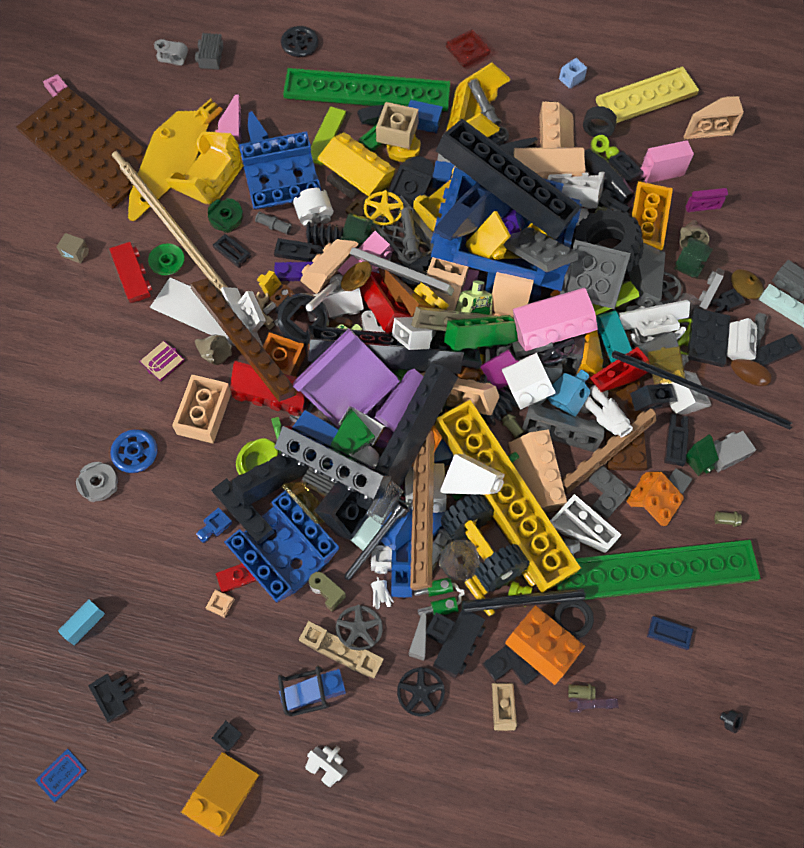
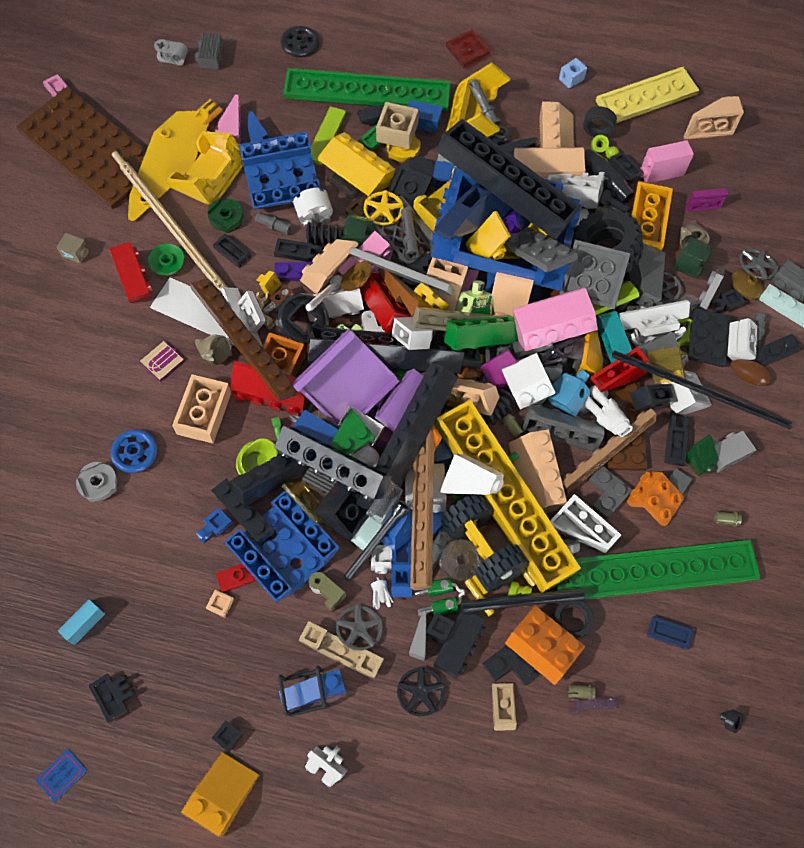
none -> dark grey wheel [739,249,779,279]

